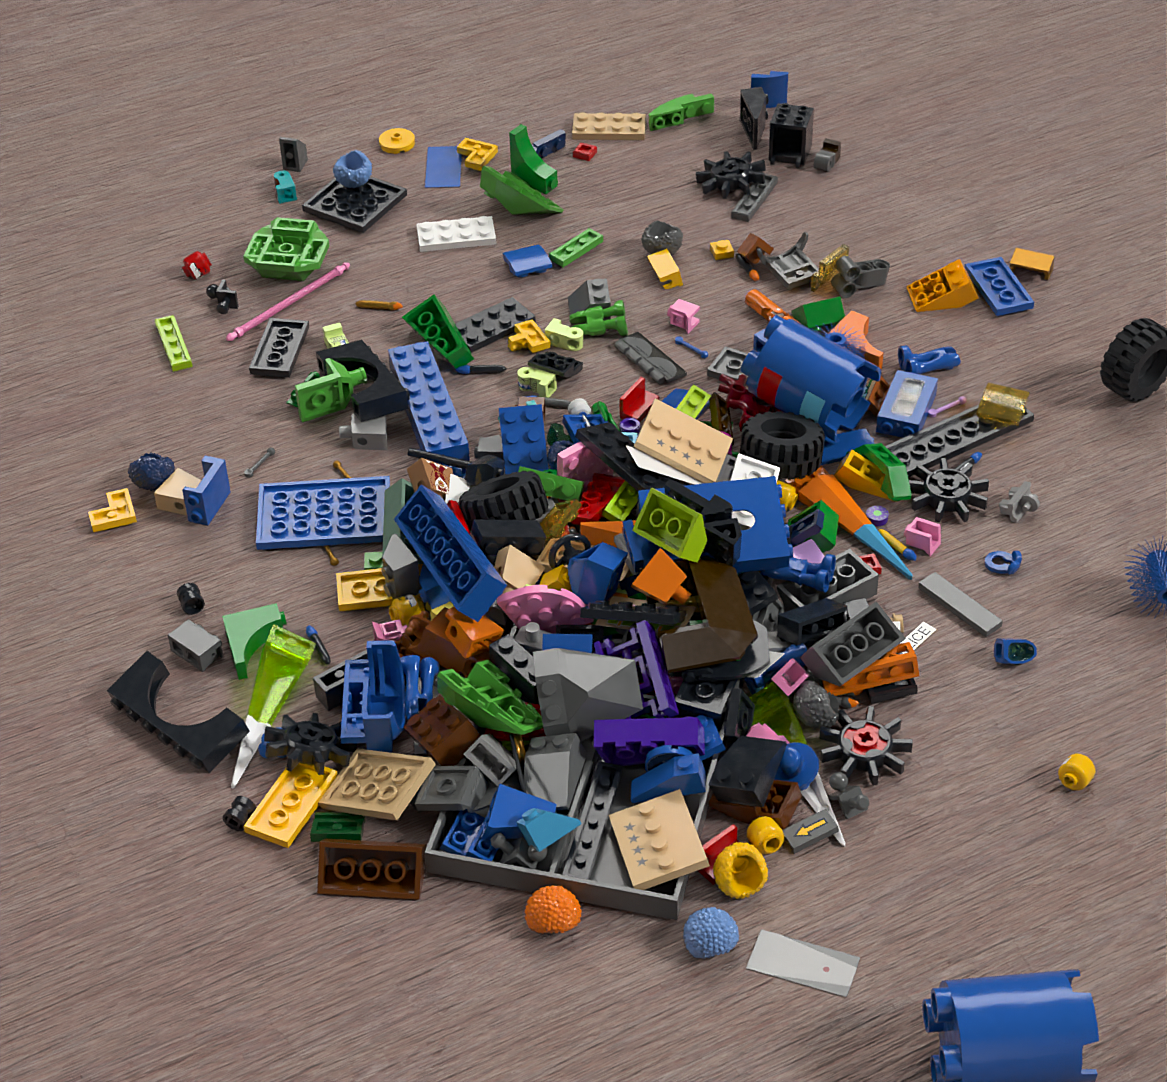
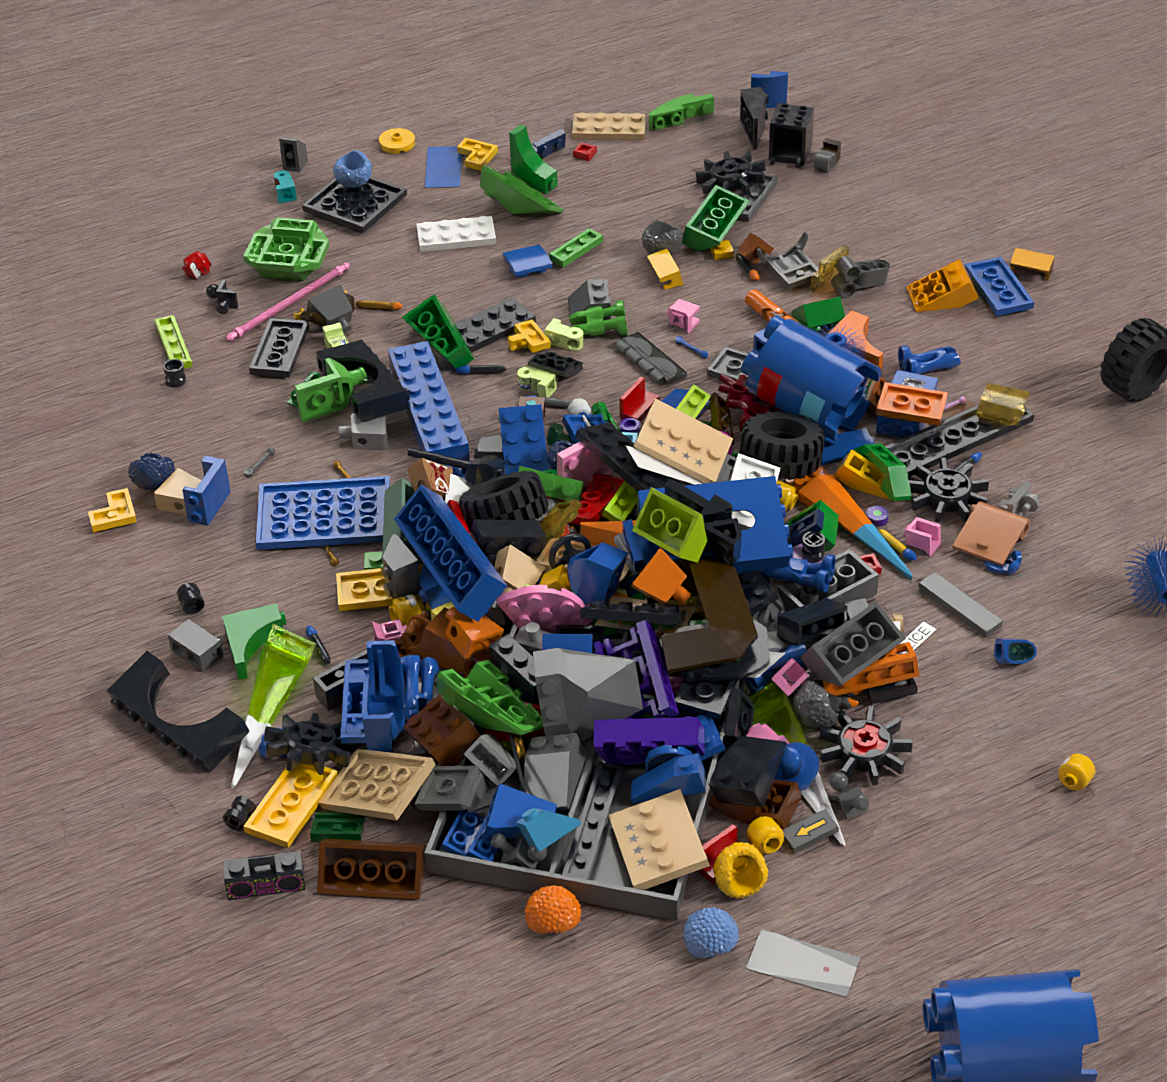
none -> black wheel [163,359,186,388]
none -> black piece [223,851,306,900]
none -> dark grey torso [293,285,355,334]
none -> green slope [682,185,749,251]
none -> black wheel [801,531,825,563]
none -> orange plate [876,382,948,426]
none -> nougat door [952,501,1030,567]

